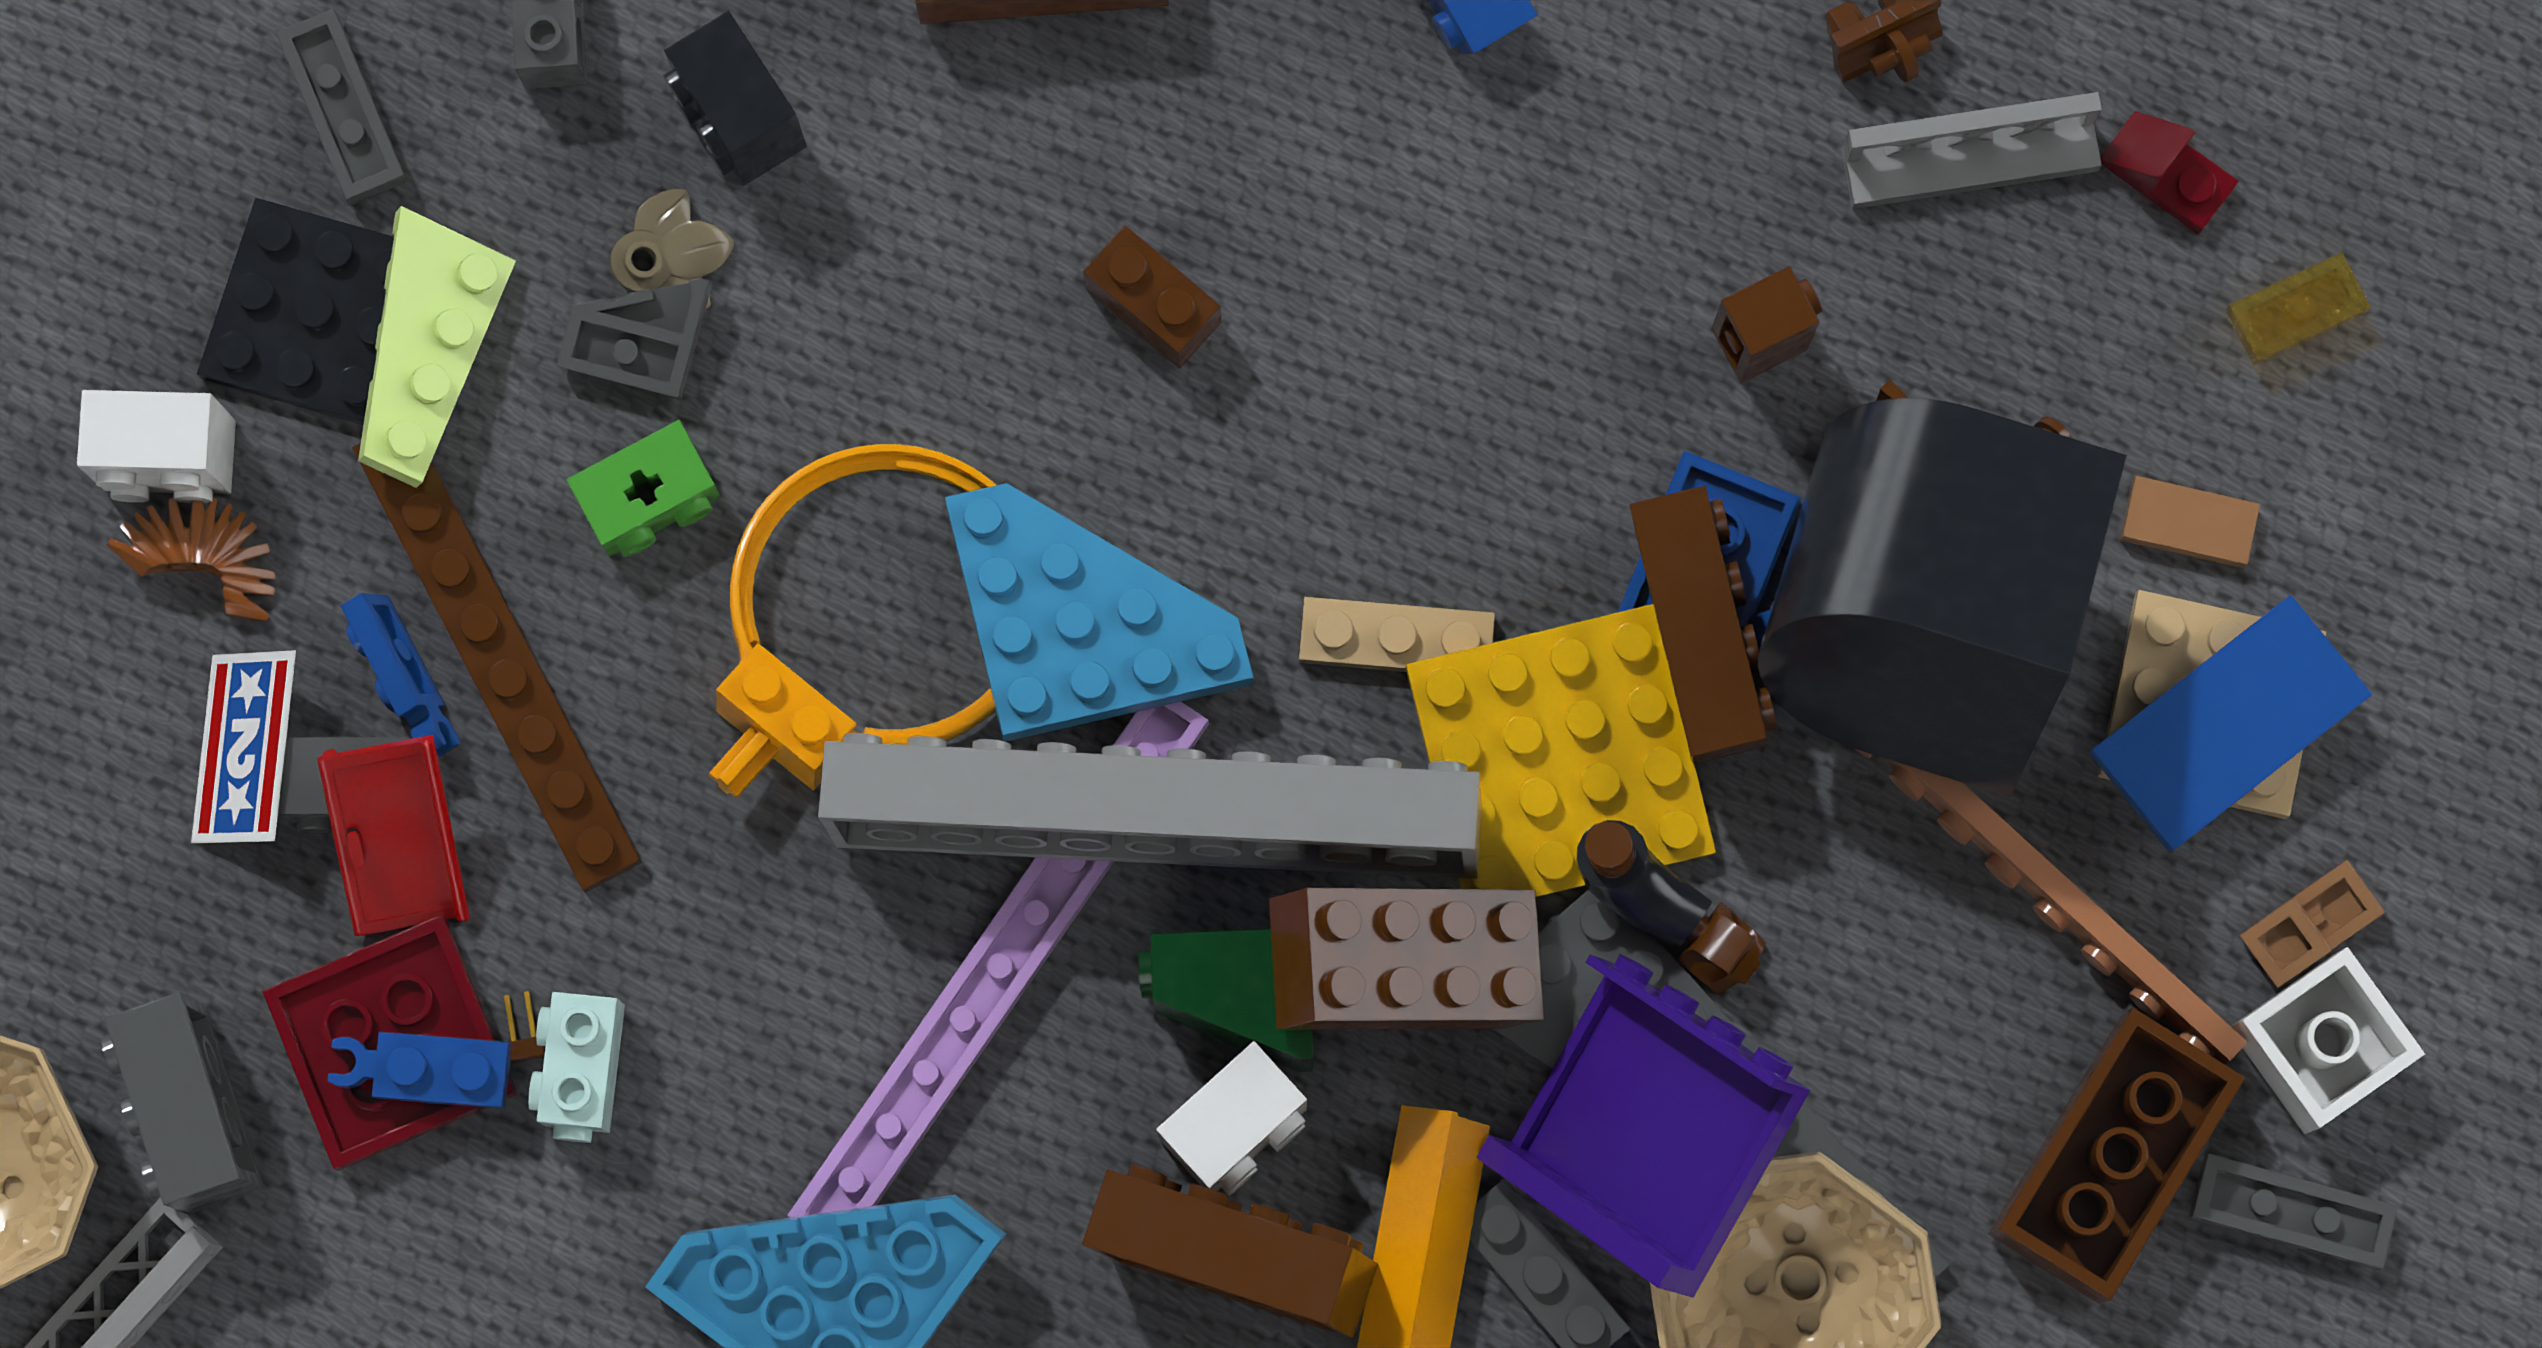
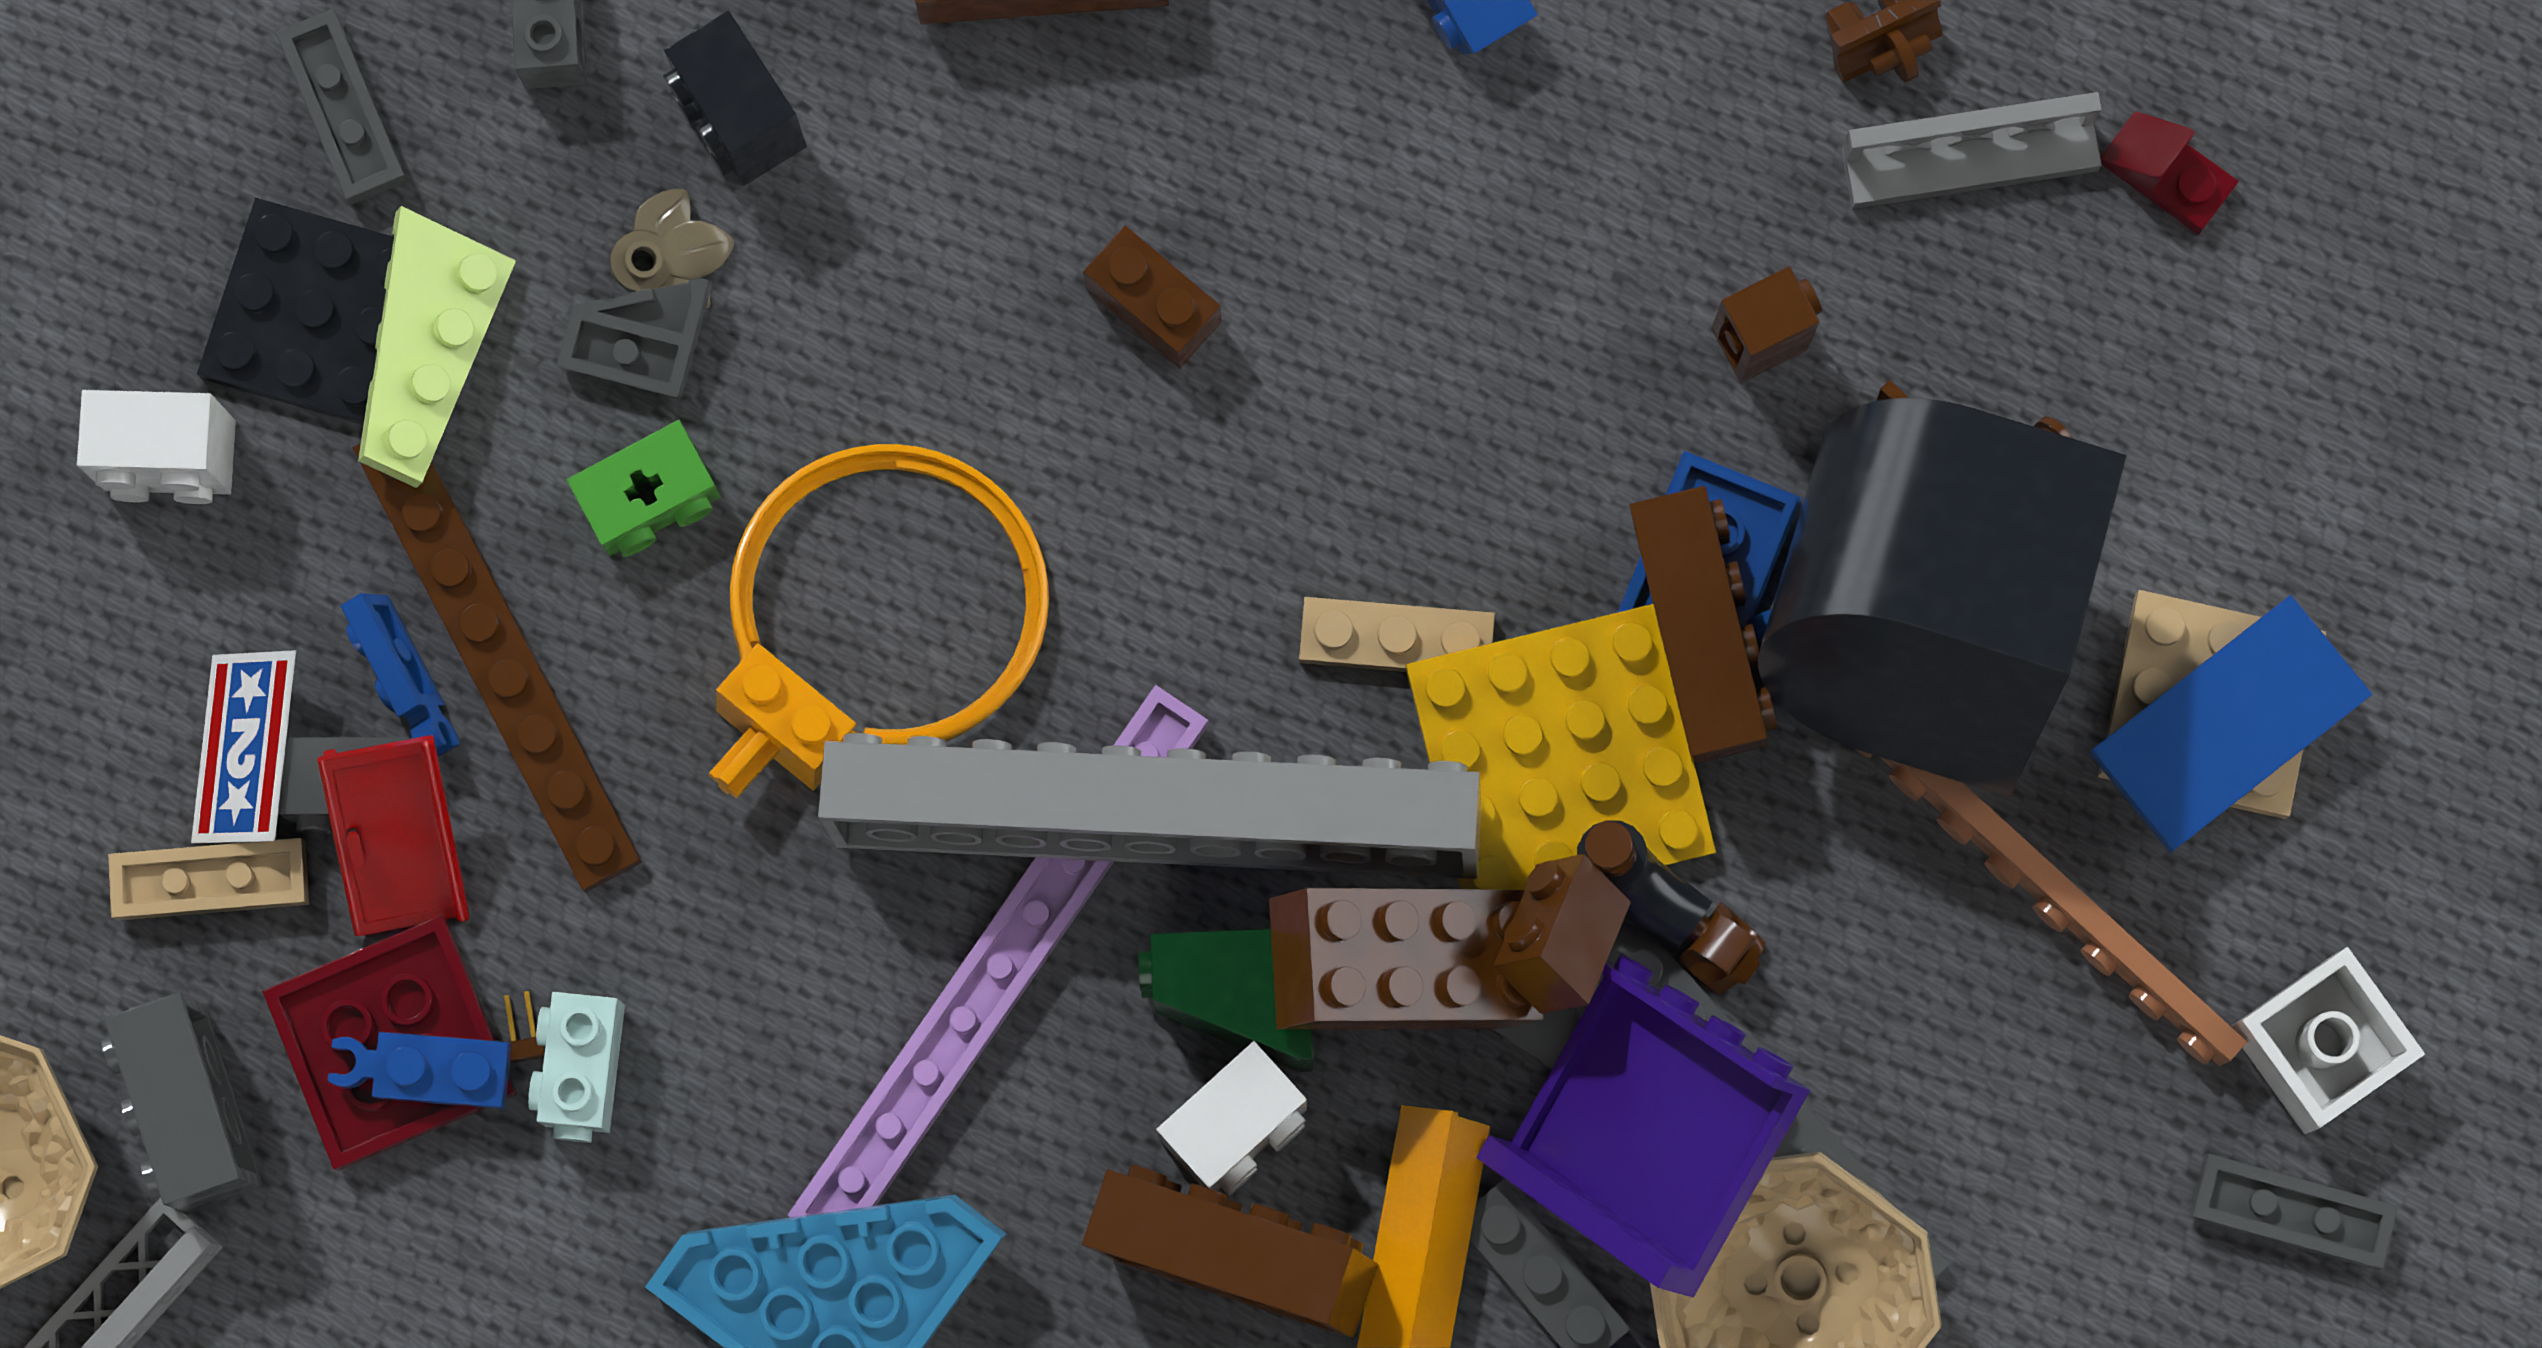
dark orange hair [107,498,275,622] -> none
dark azure plate [945,483,1254,742] -> none
reddish brown brick [1988,1008,2245,1304] -> none
medium nougat tile [2120,476,2260,569] -> none
clear yellow plate [2225,252,2371,366] -> none
medium nougat slope [2239,859,2386,988] -> none
none -> tan plate [108,838,309,921]
none -> reddish brown brick [1493,854,1631,1014]

